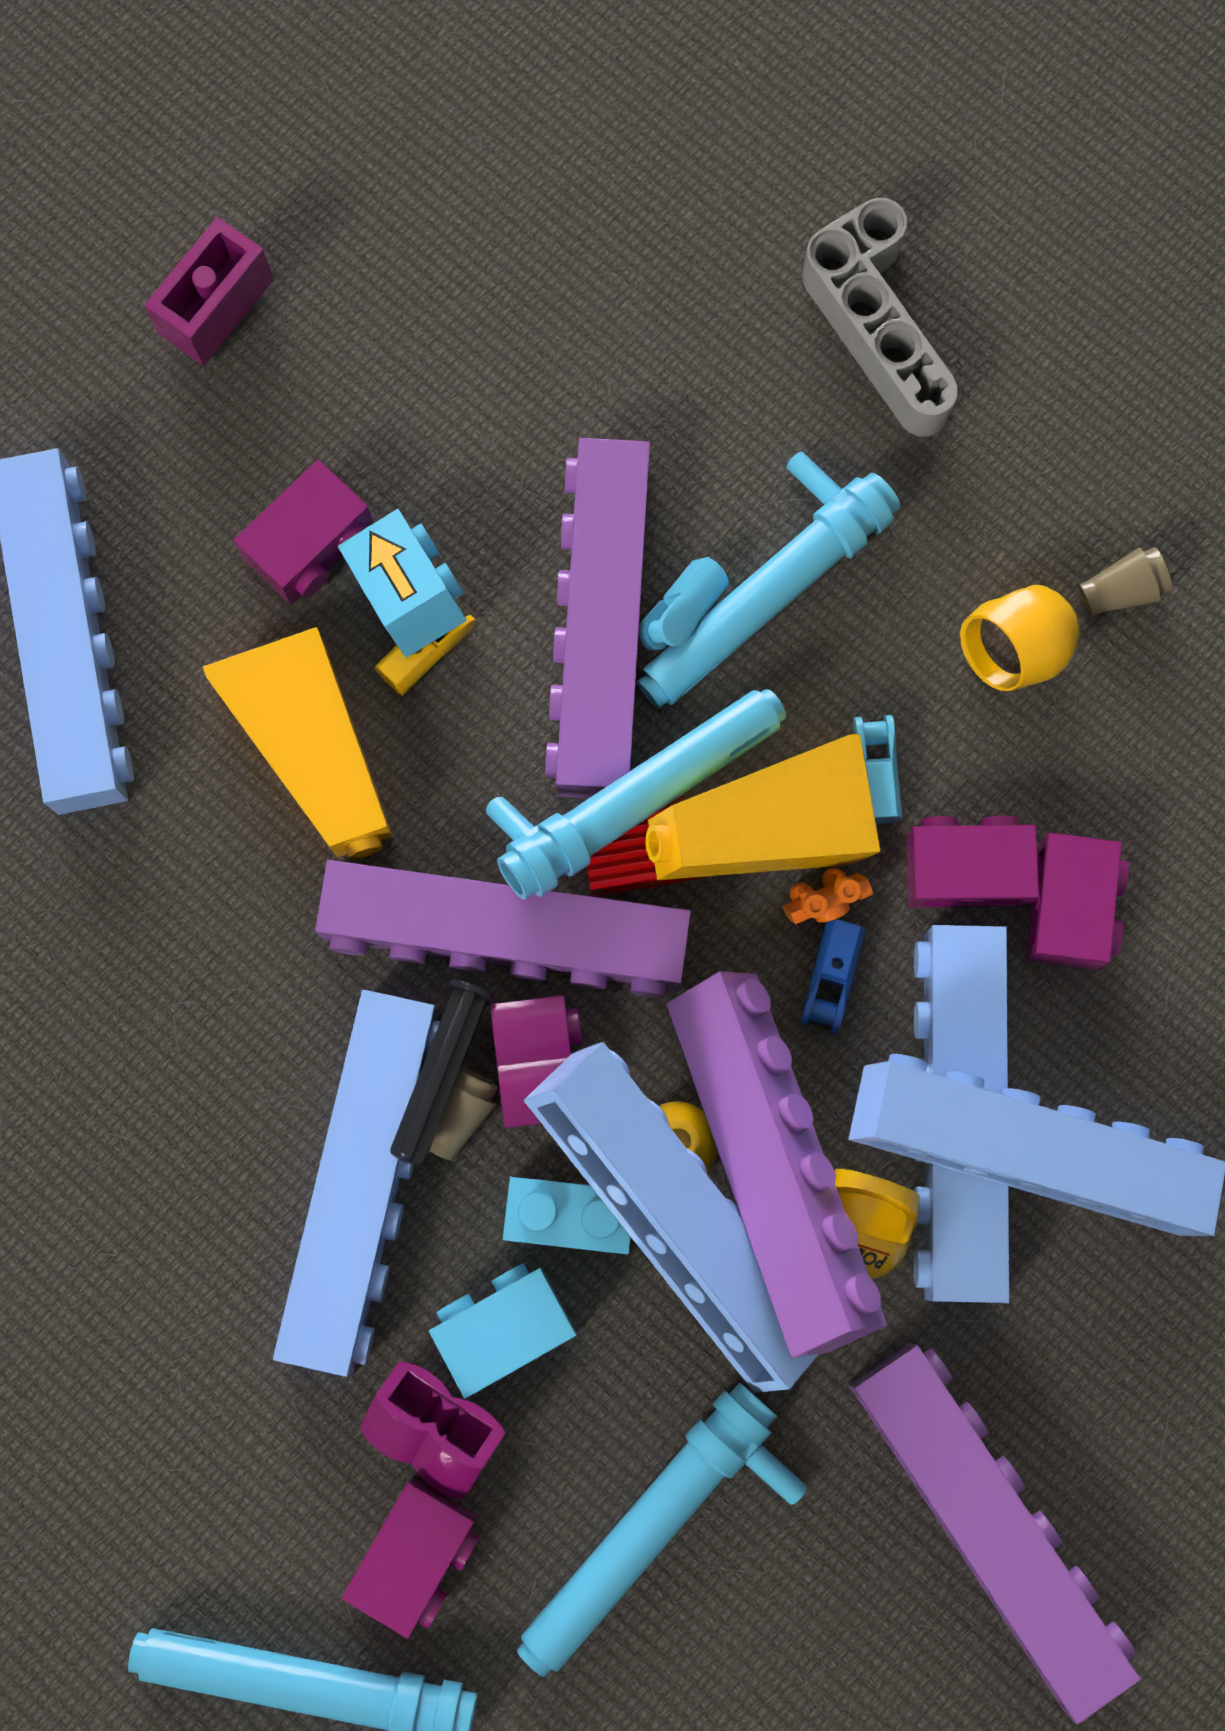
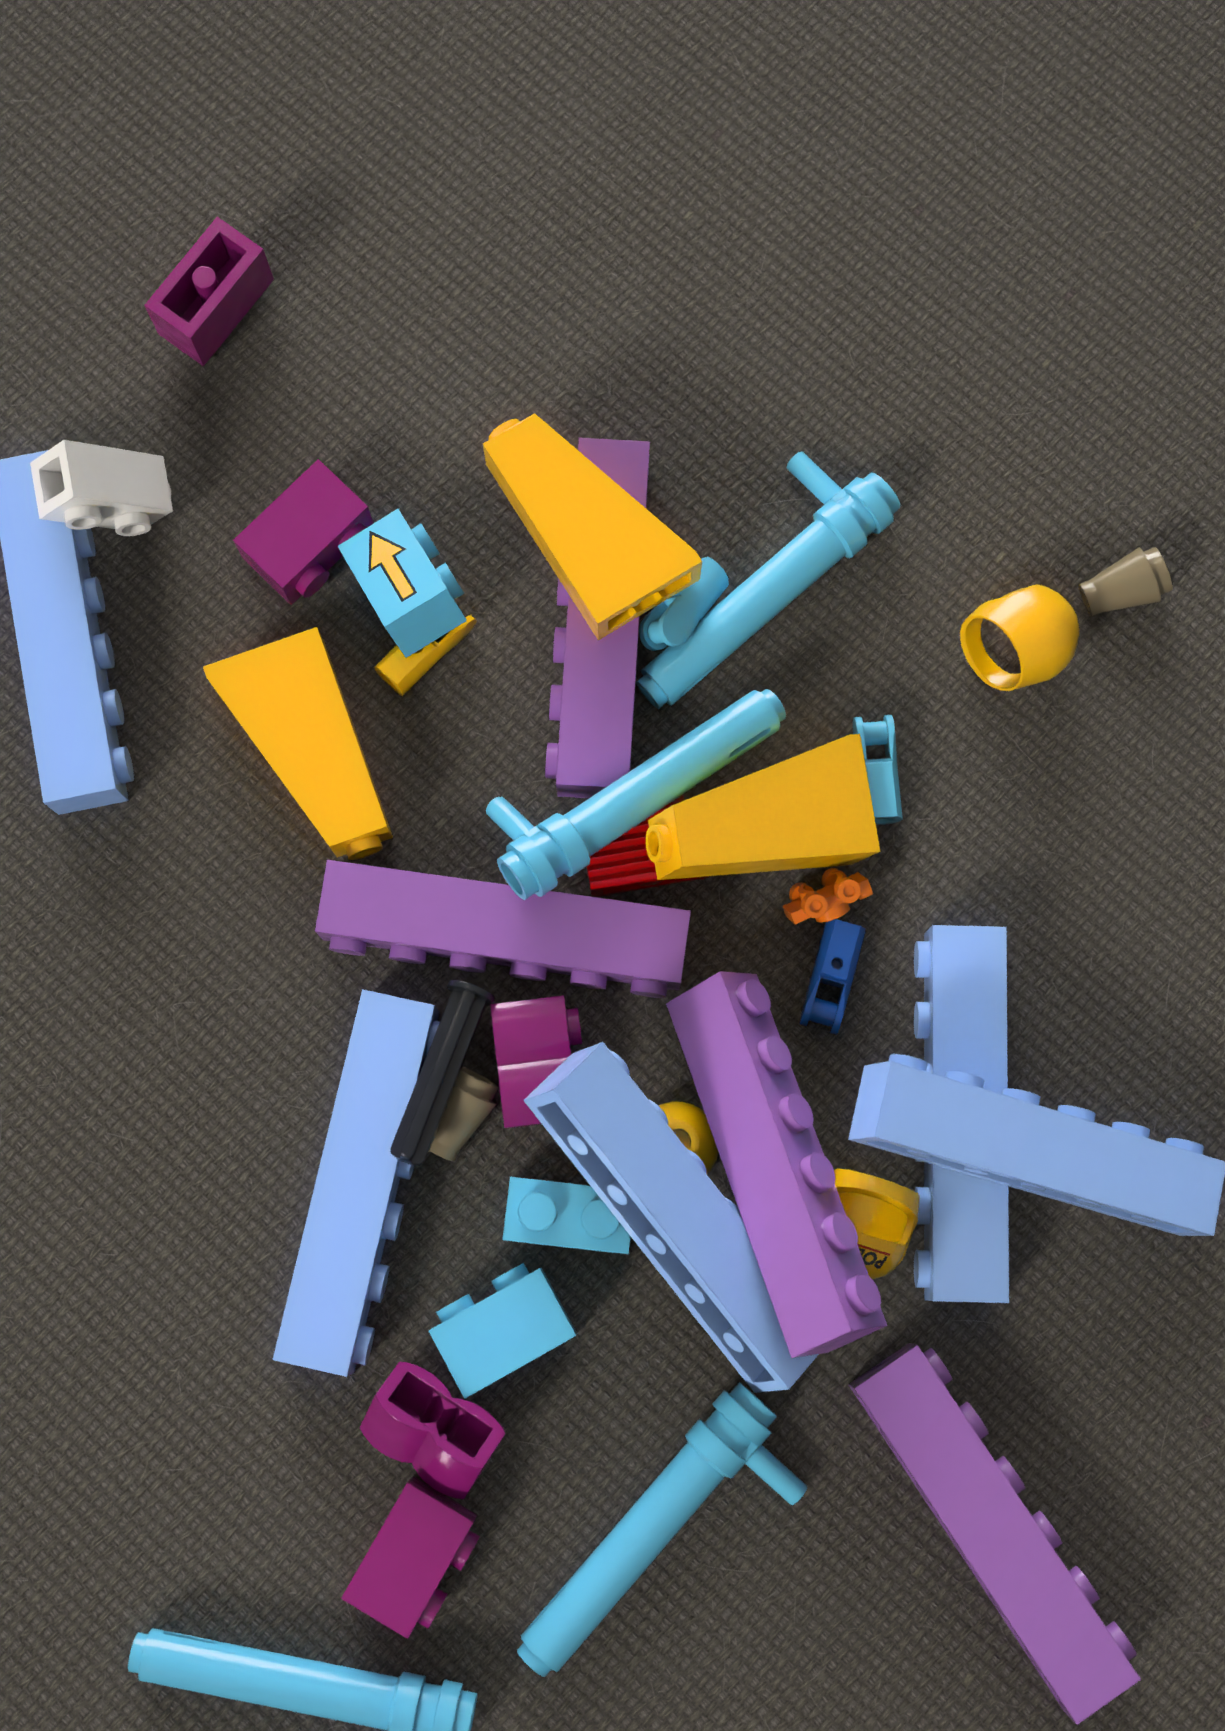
light grey beam [802,198,958,437] -> none
magenta brick [906,816,1039,908] -> none
magenta brick [1025,832,1129,970] -> none
none -> white brick [30,440,173,536]
none -> yellow slope [483,413,702,640]

